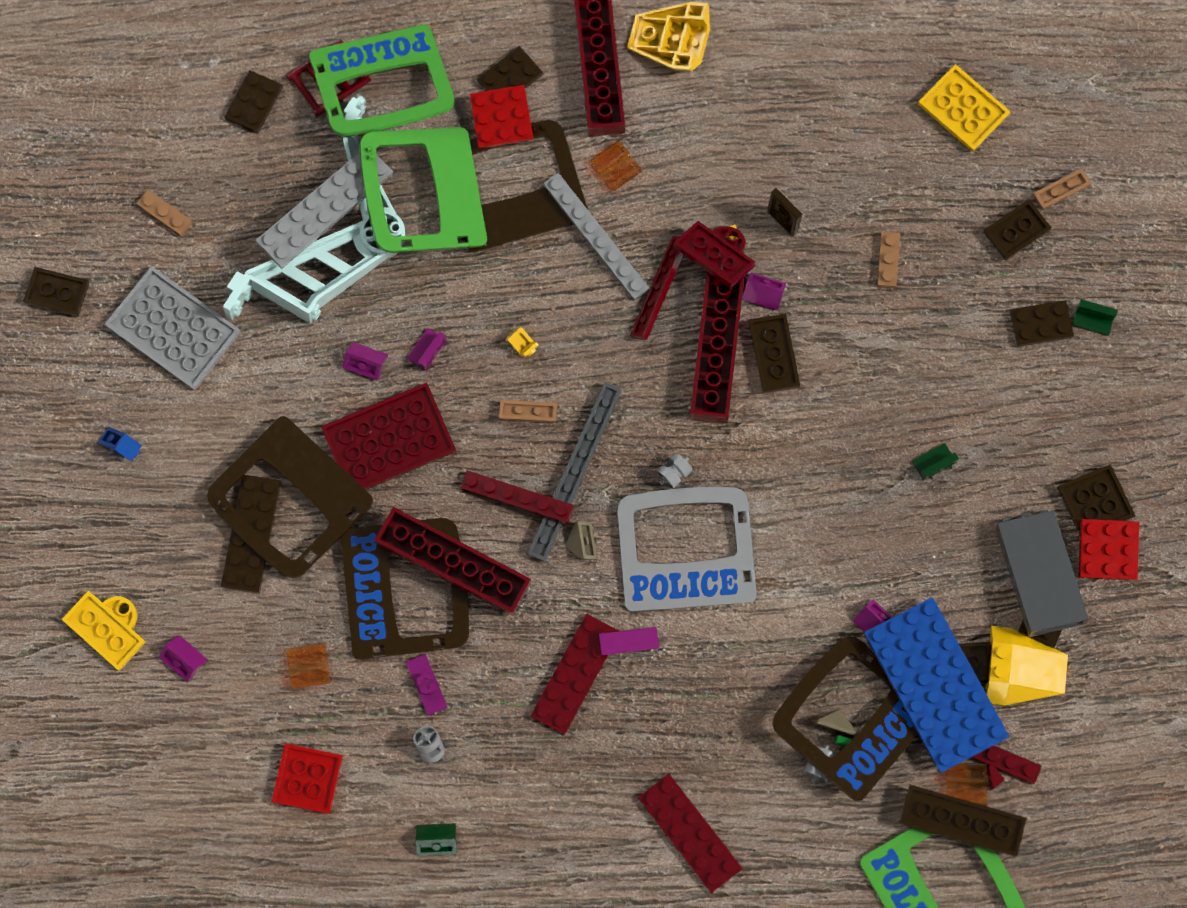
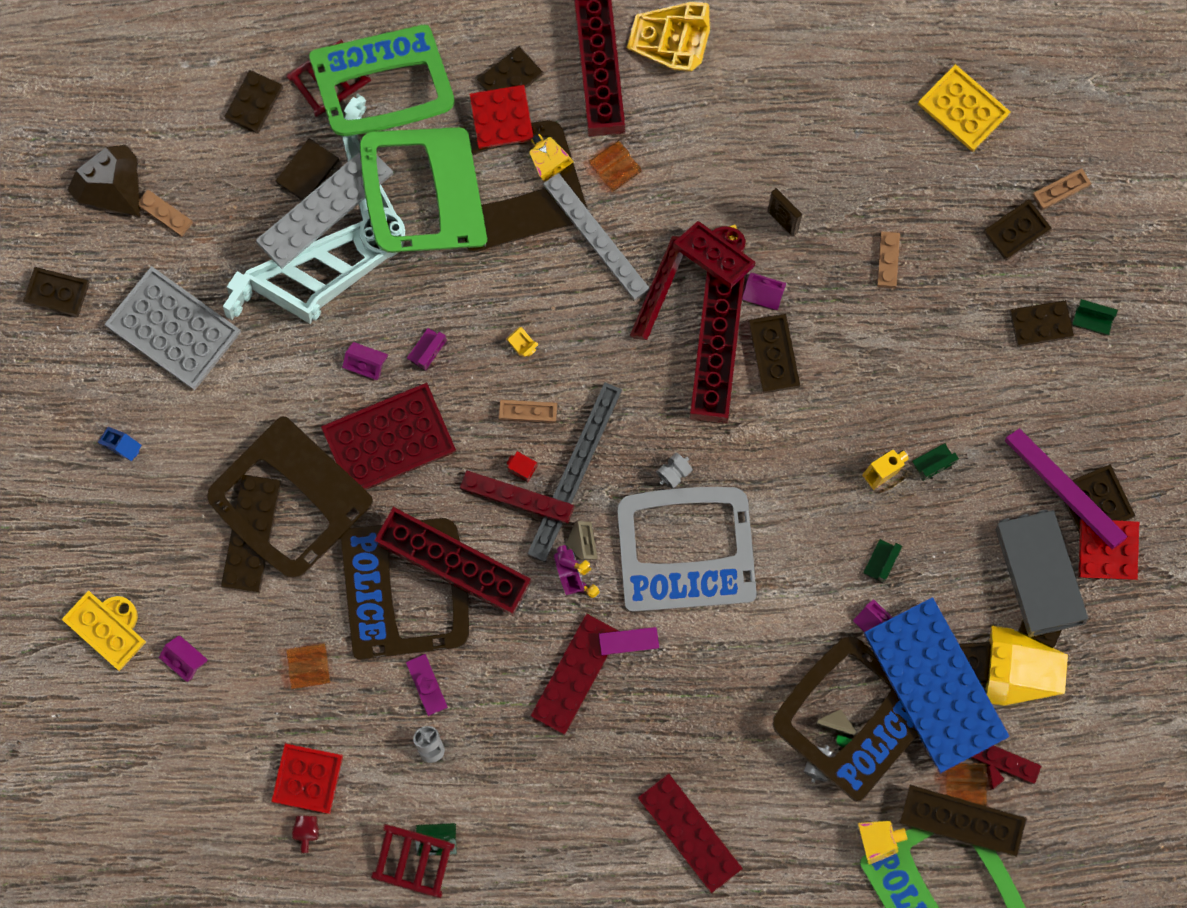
none -> dark brown wedge [67,144,140,218]
none -> dark brown tile [275,138,339,200]
none -> dark red piece [292,816,319,854]
none -> dark red bar [371,824,455,898]
none -> red brick [506,451,538,482]
none -> yellow torso [529,134,574,182]
none -> magenta torso [554,545,600,598]
none -> yellow torso [858,821,908,865]
none -> yellow torso [862,450,909,490]
none -> dark green panel [863,539,903,584]
none -> magenta tile [1005,428,1128,549]

